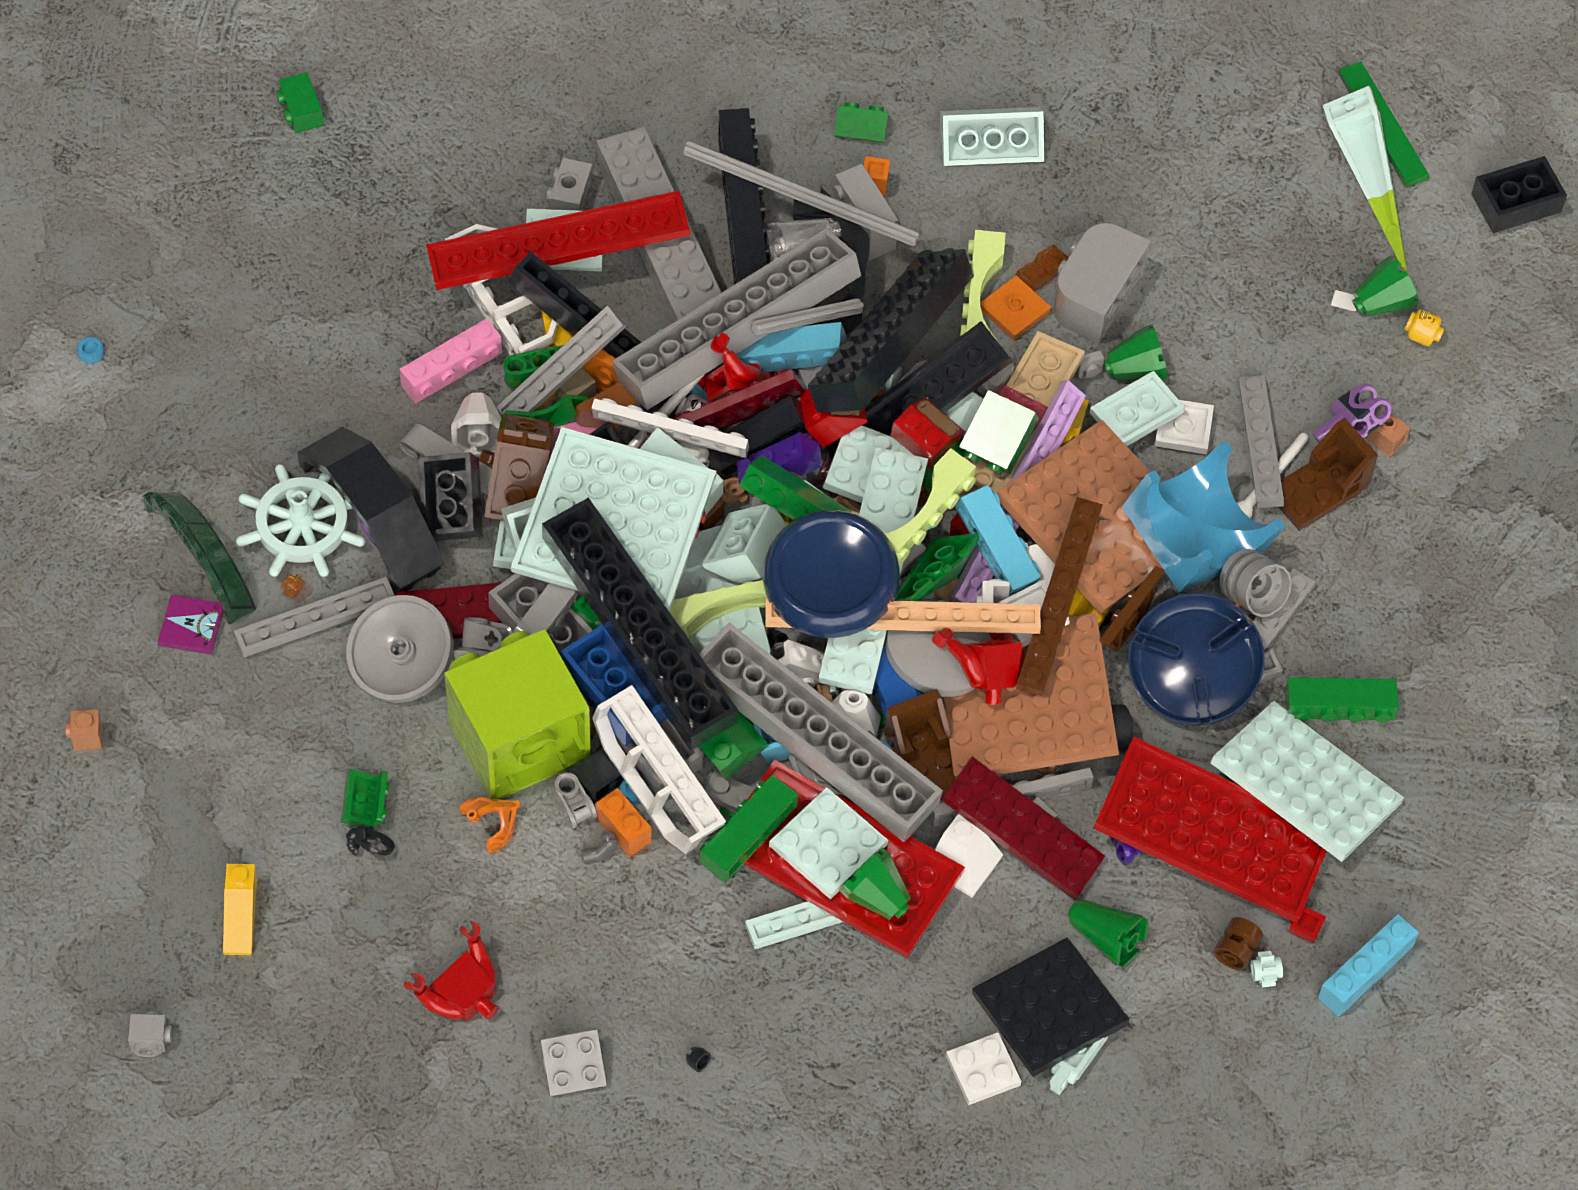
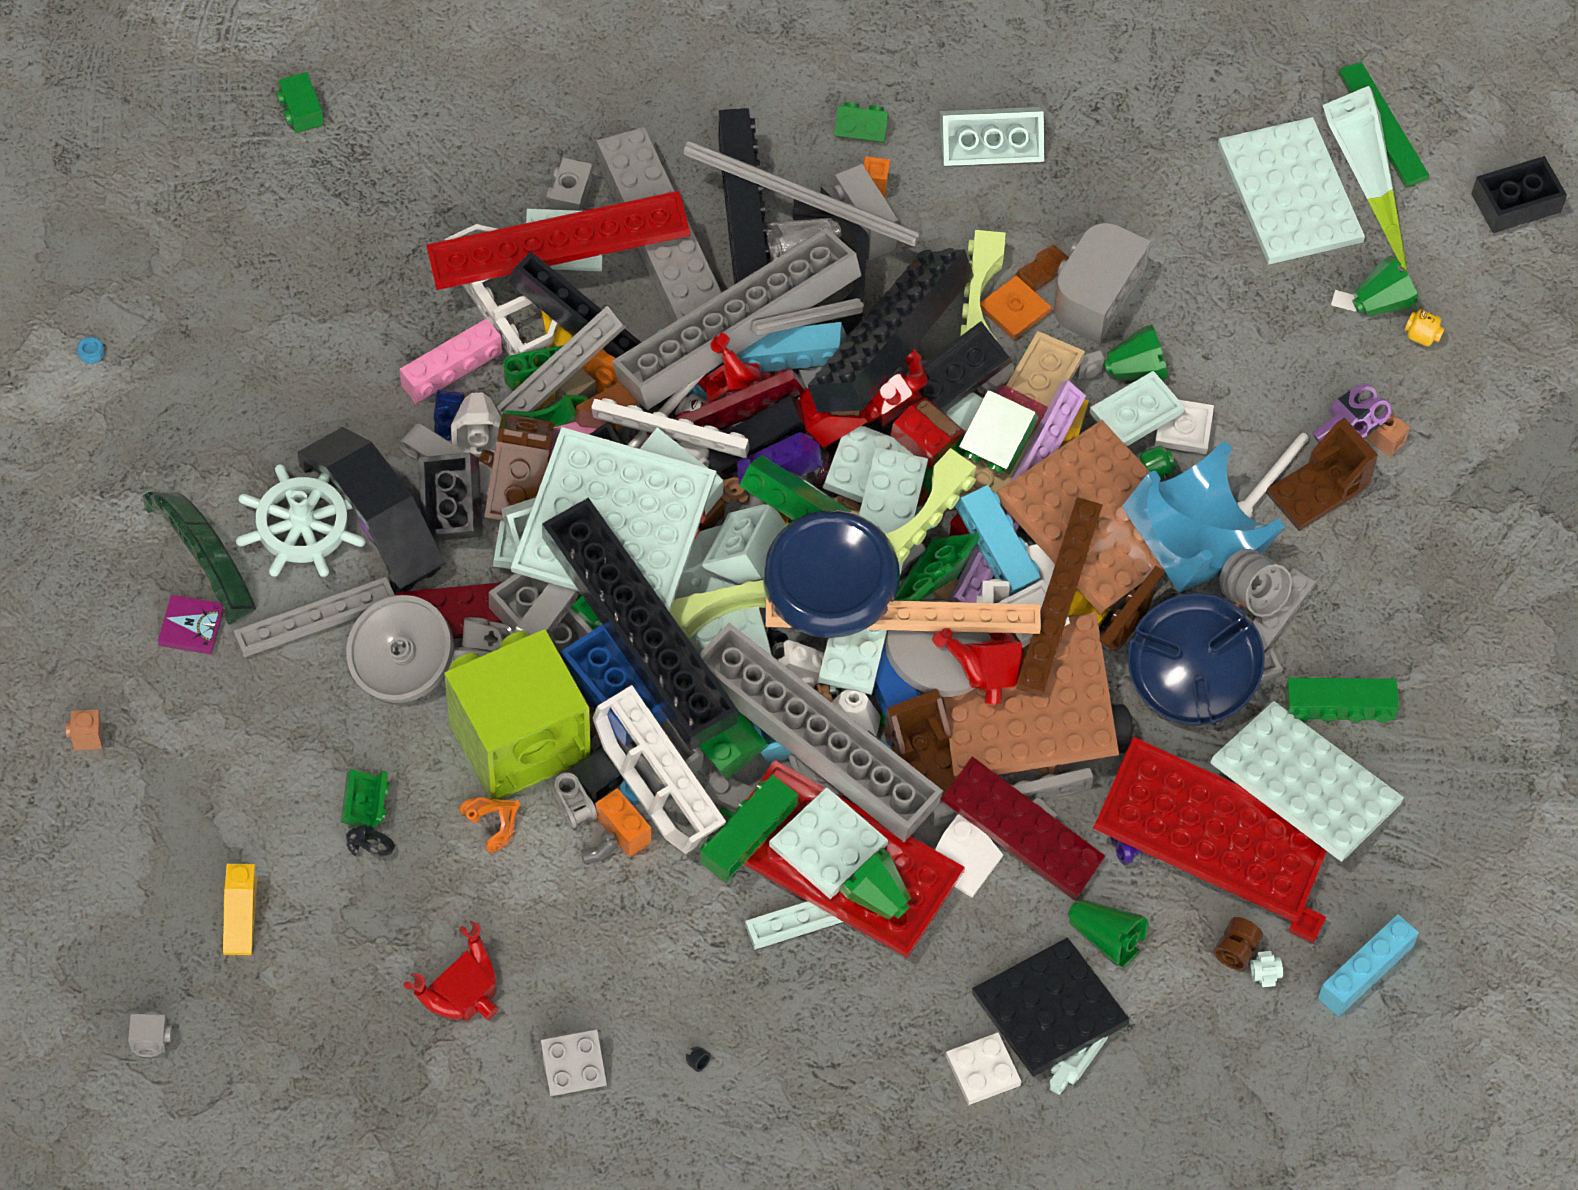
clear orange plate [281,573,306,599] -> none
light grey plate [1239,375,1284,508] -> none
none -> clear blue piece [433,390,465,441]
none -> red torso [865,349,928,426]
none -> green head [1139,446,1176,481]
none -> light aqua plate [1218,117,1365,265]

